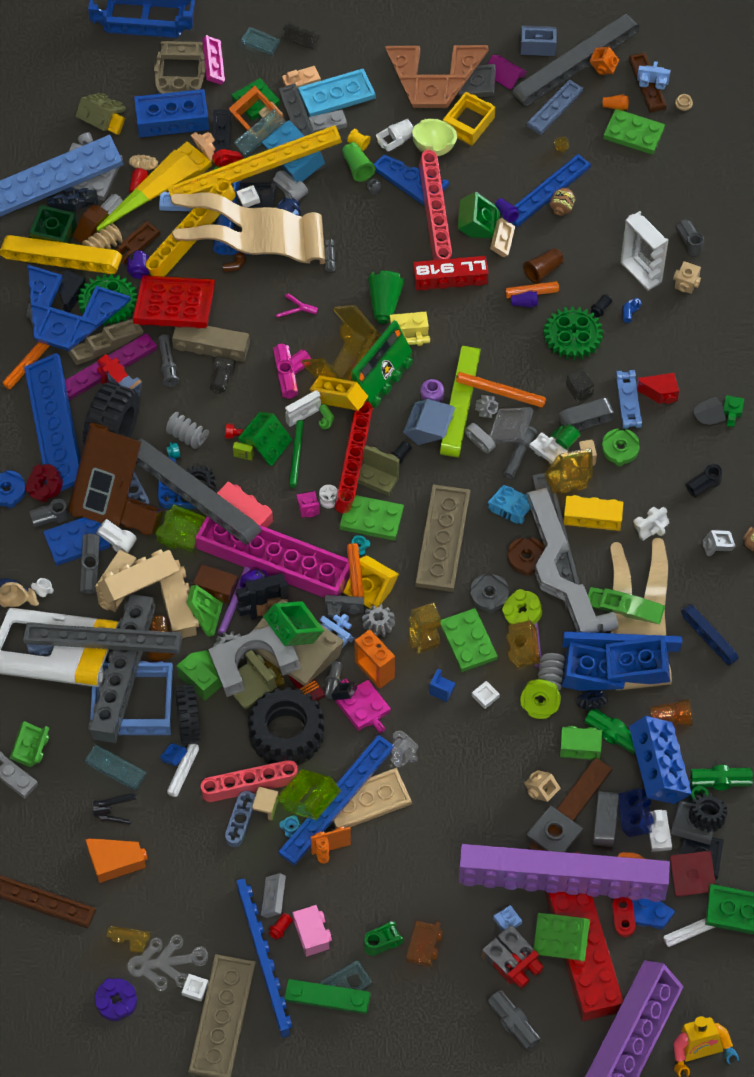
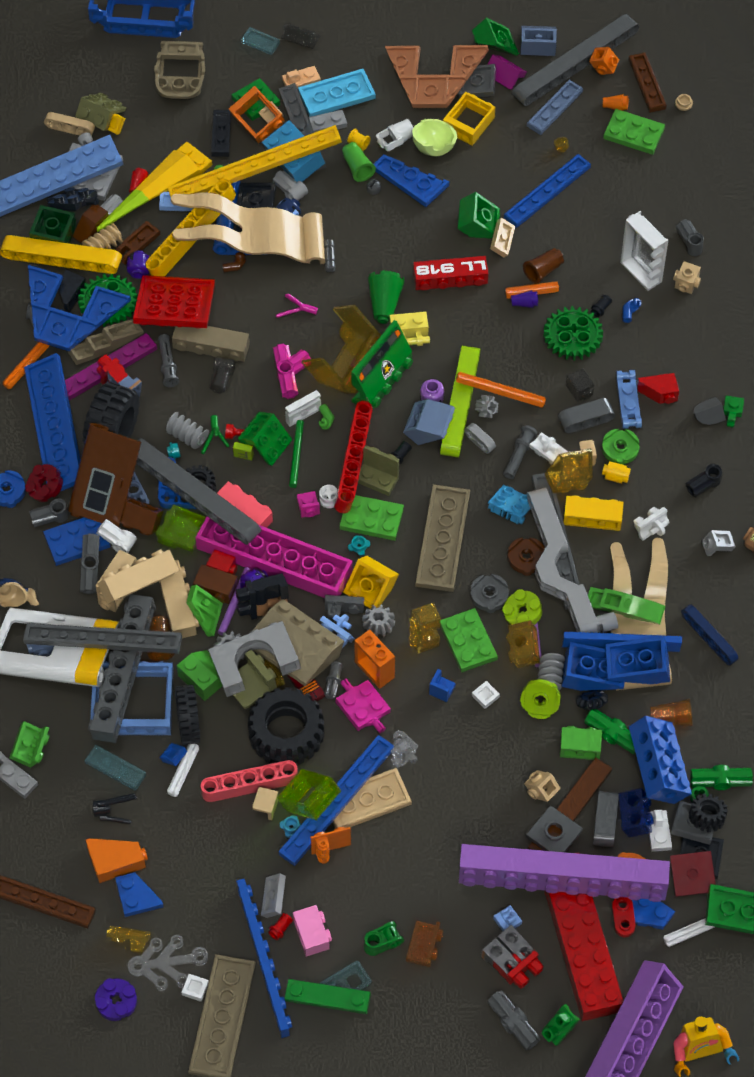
white plate [31,578,54,597] -> none
tan gear [129,155,158,170] -> none
blue brick [134,89,209,138] -> none
light nougat hinge [191,132,216,161] -> none
dark pink plate [202,35,225,85] -> none
red plate [212,149,243,167] -> none
sand blue beam [225,791,255,847] -> none
clear light blue tile [234,108,286,157] -> none
white plate [237,185,260,208] -> none
green window [263,601,324,647] -> none
yellow brick [309,375,368,411] -> none
black tile [331,682,358,700] -> none
orange axle [347,543,364,597] -> none
coral beam [419,150,452,260] -> none
clear tile [490,407,534,443] -> none
dark purple cone [495,198,519,223] -> none
bright green plate [533,913,590,961] -> none
medium nougat head [550,188,575,216] -> none
green piece [550,424,580,450] -> none
light blue hips [637,61,670,90] -> none
none -> tan beam [44,112,95,136]
none -> blue wing [115,872,163,917]
none -> green plant [201,415,230,454]
none -> red brick [206,549,238,575]
none -> green slope [472,18,519,56]
none -> green hips [542,1004,580,1046]
none -> yellow brick [602,461,631,484]

